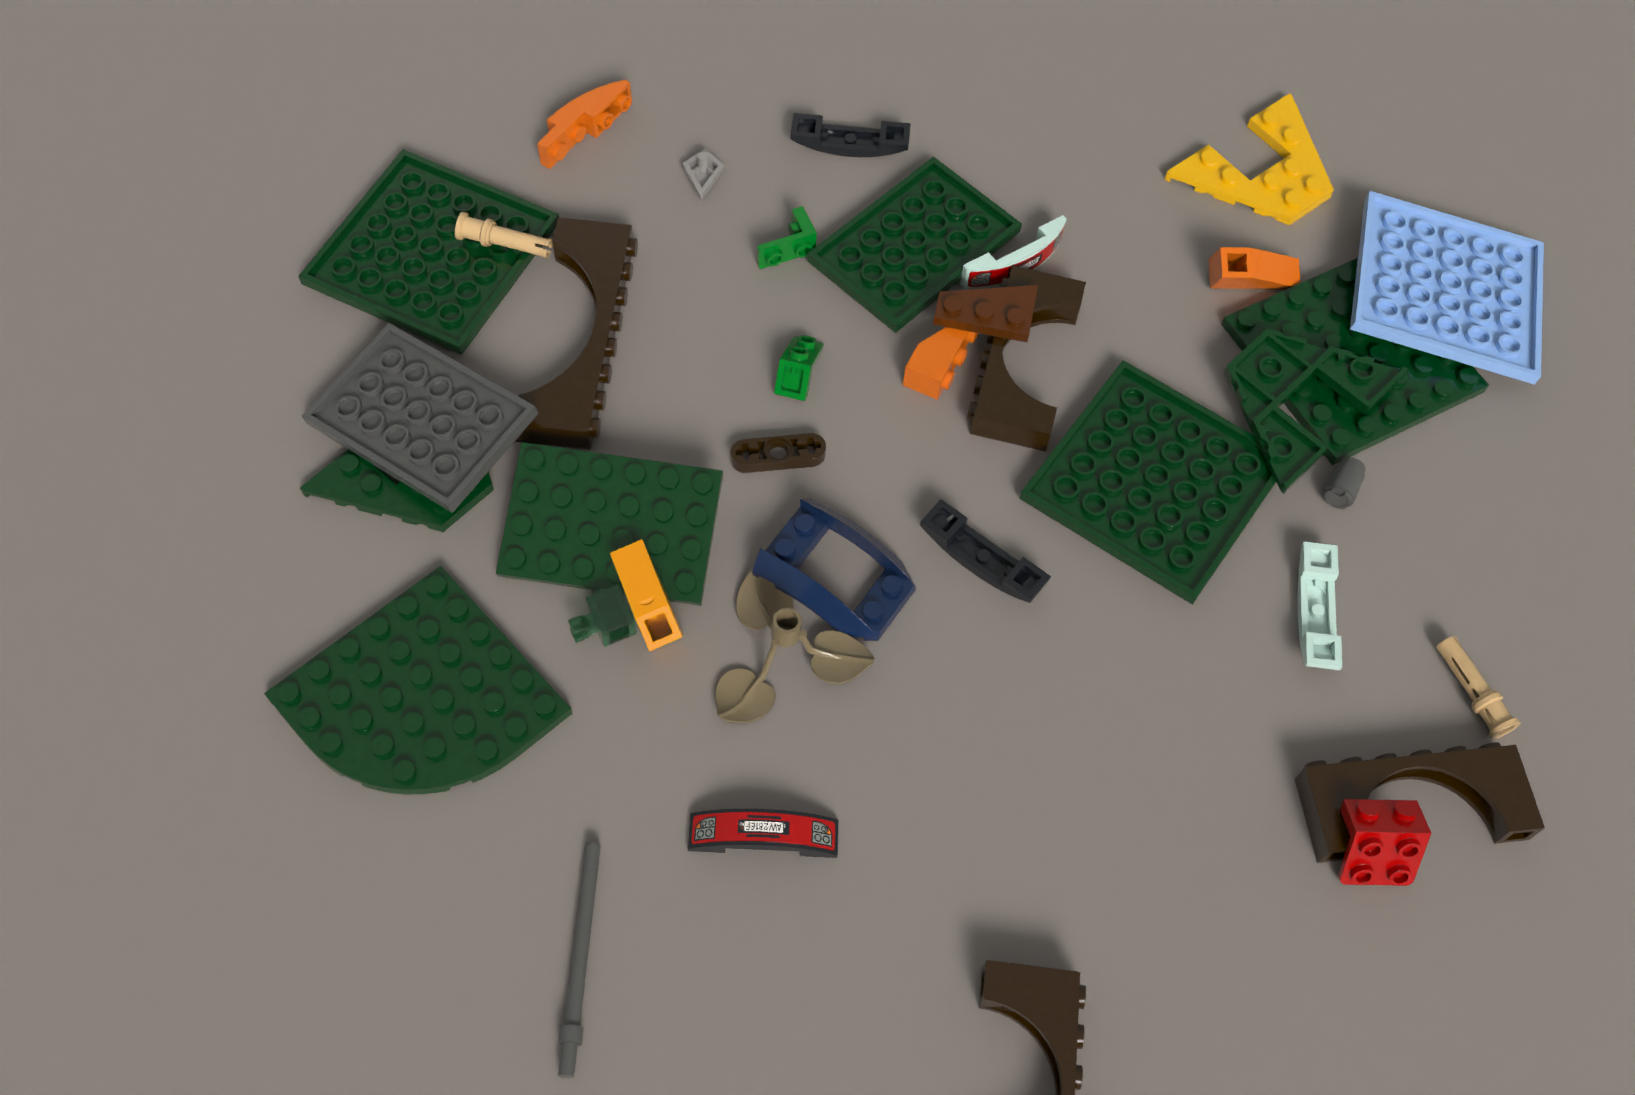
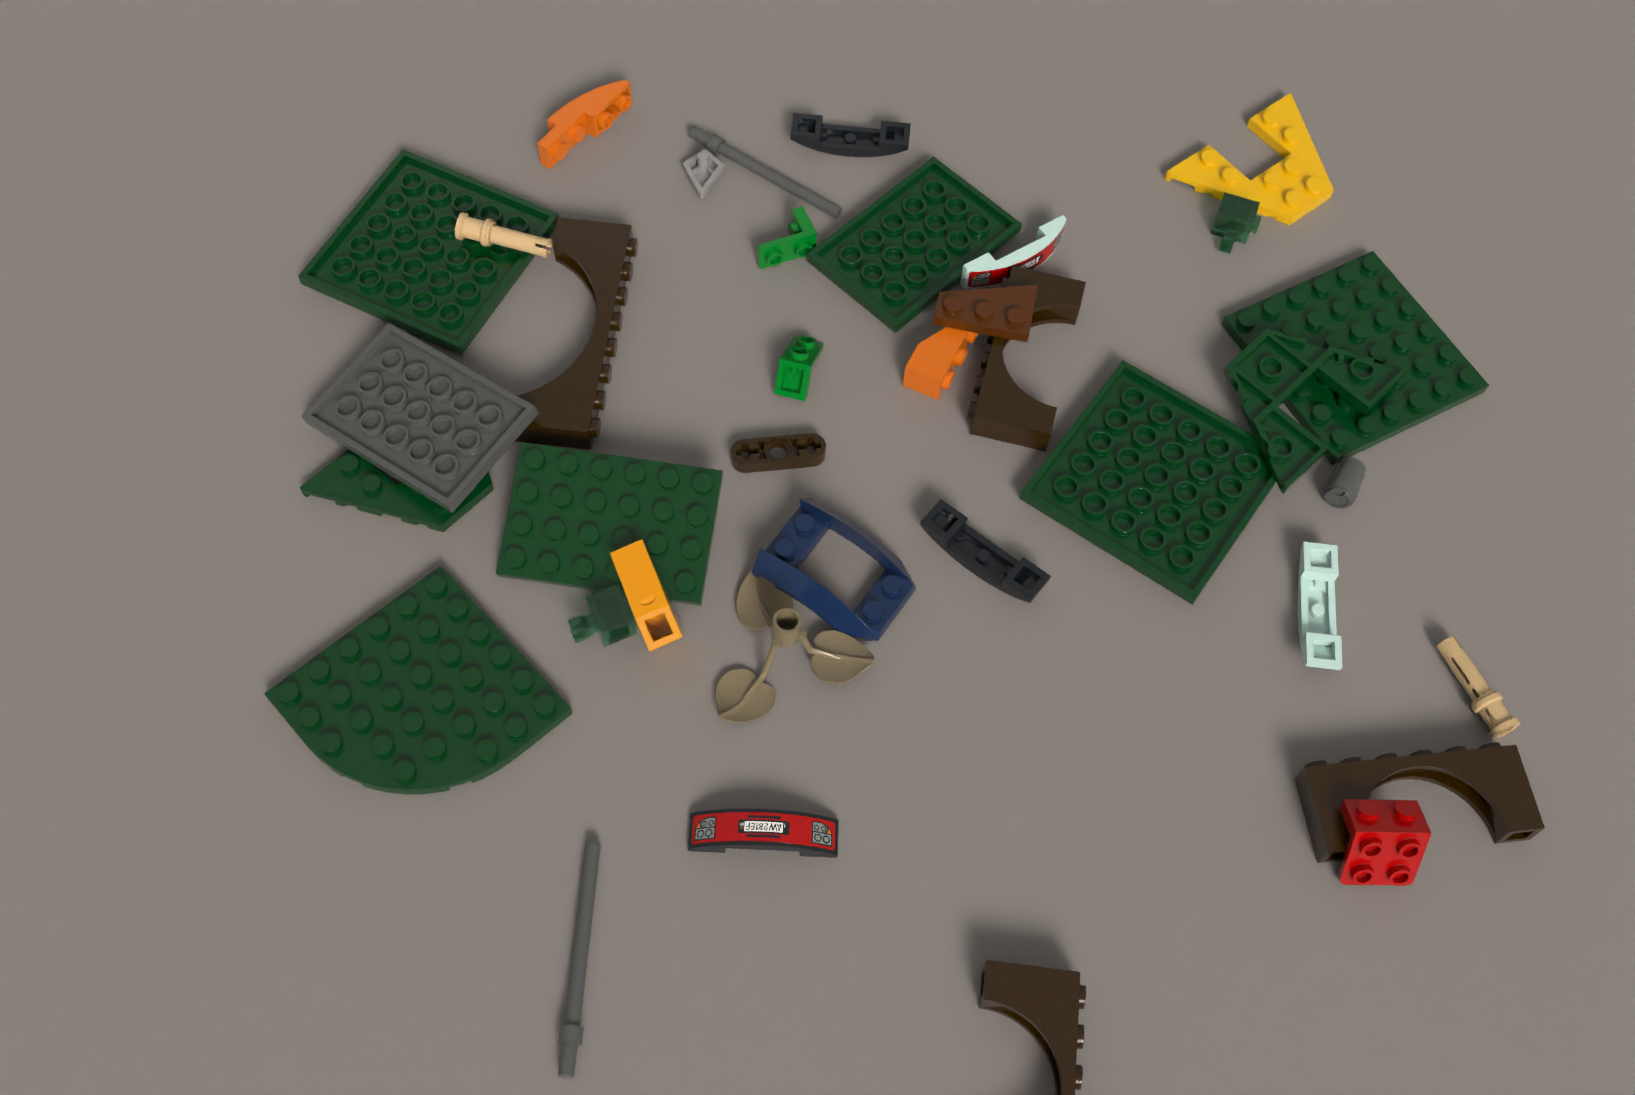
orange slope [1208,247,1300,289] -> none
light blue plate [1350,191,1544,385] -> none
none -> dark grey bar [689,126,842,218]
none -> clear green brick [1210,192,1262,254]

